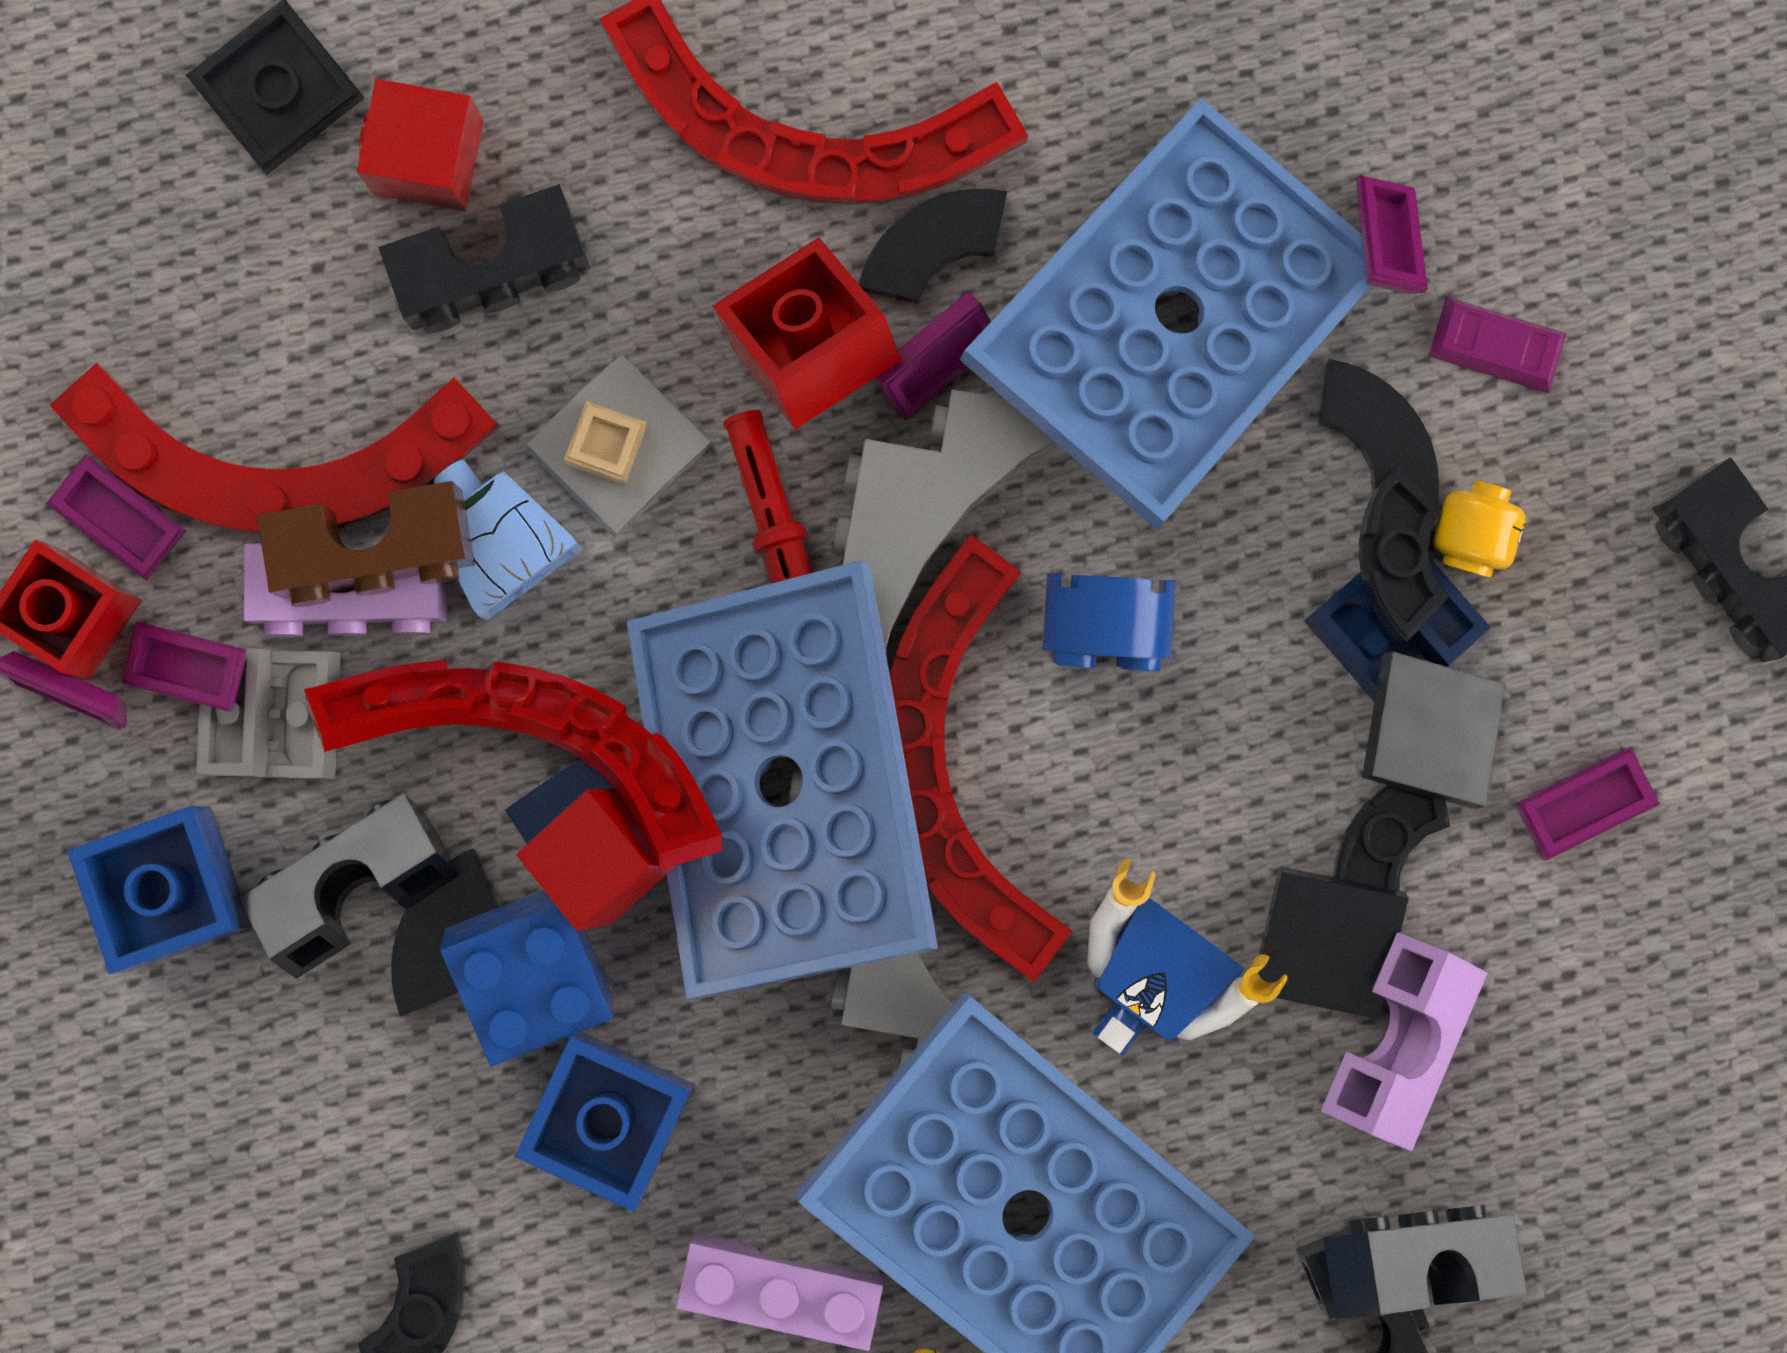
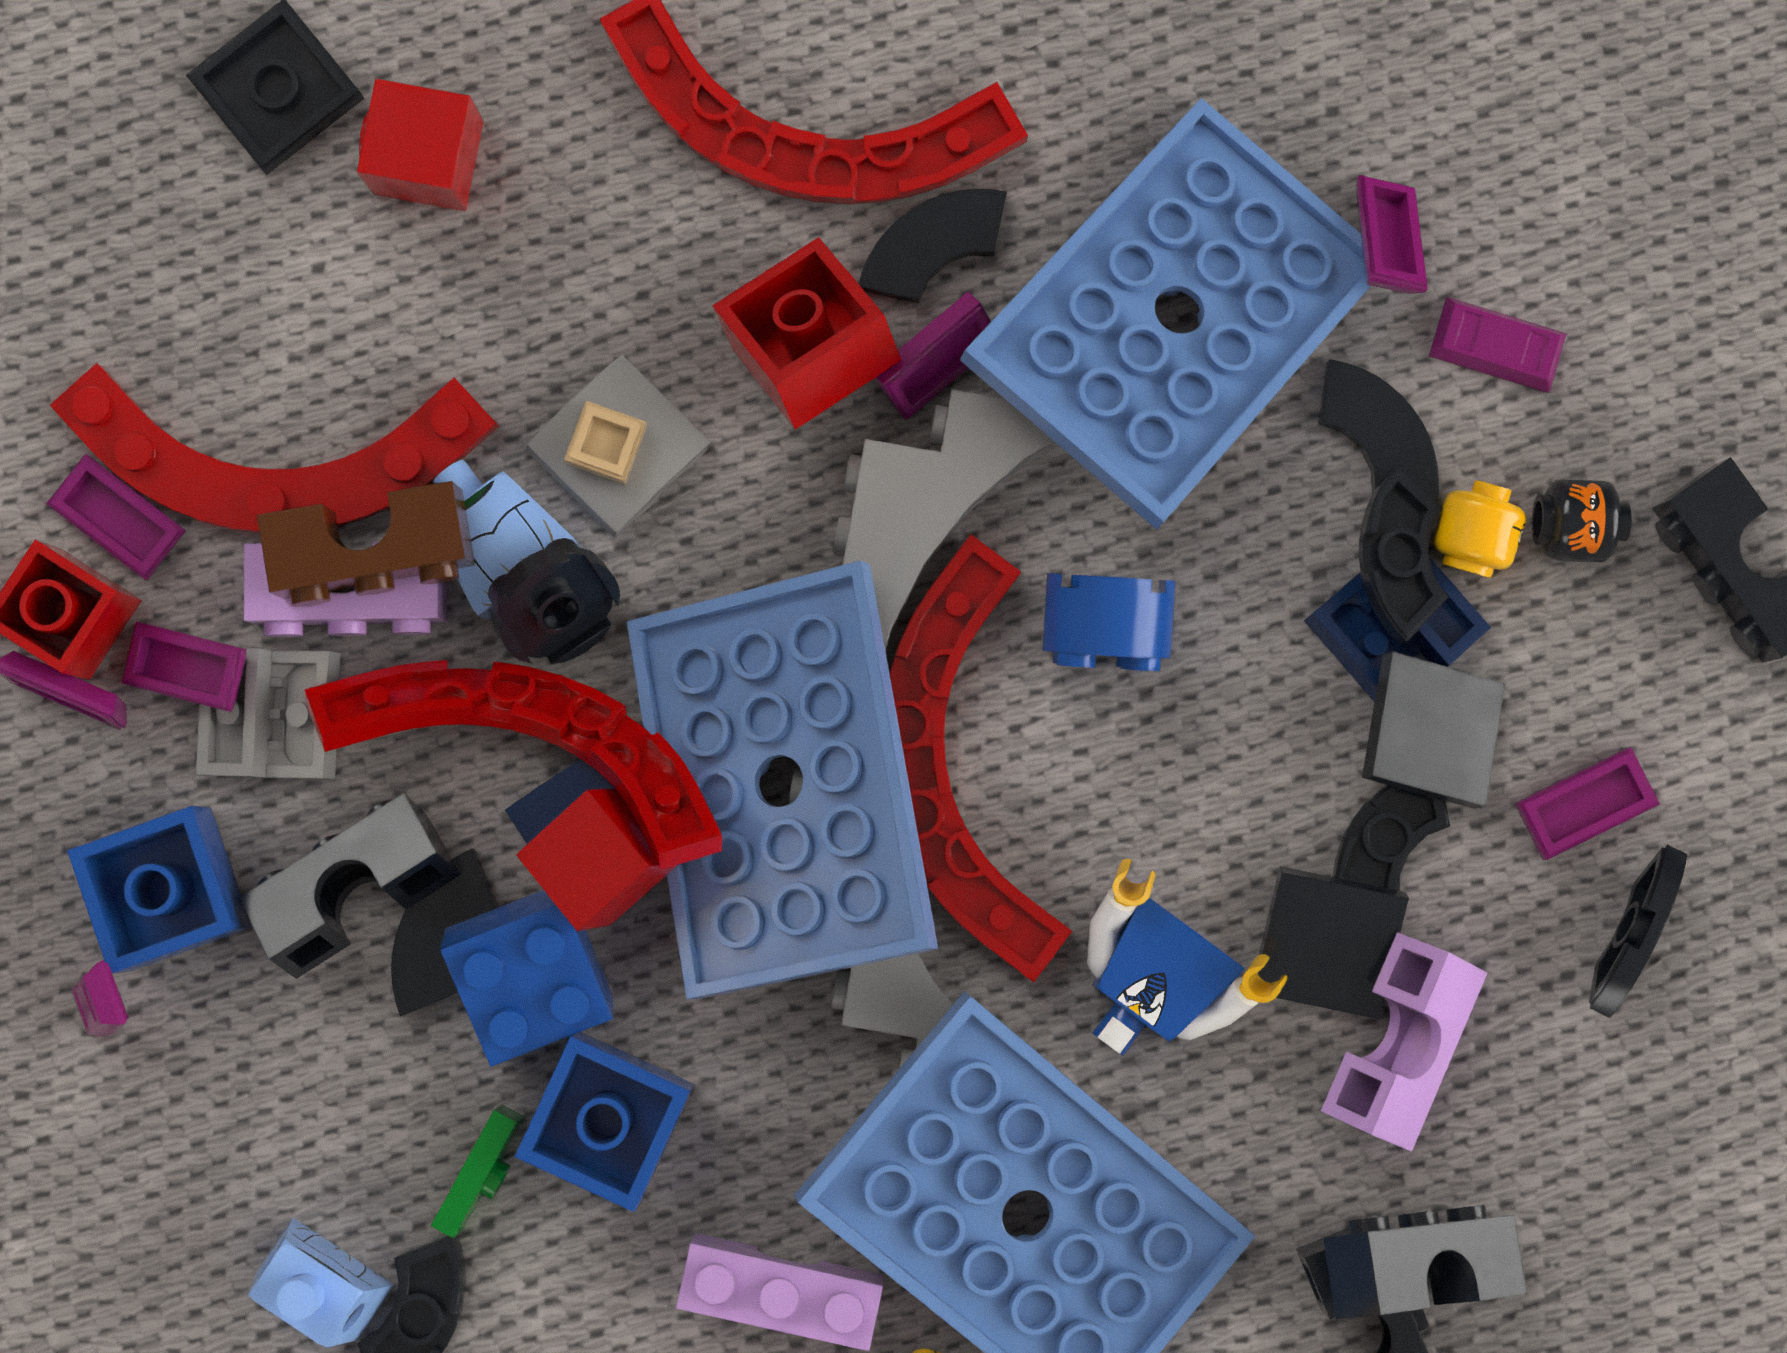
black arch [378,184,591,334] -> none
red pin [723,410,813,584] -> none
none -> magenta tile [71,960,129,1037]
none -> light blue torso [248,1218,394,1348]
none -> green plate [431,1104,525,1238]
none -> black plate [488,538,620,664]
none -> black head [1532,479,1632,562]
none -> black tile [1589,844,1688,1018]

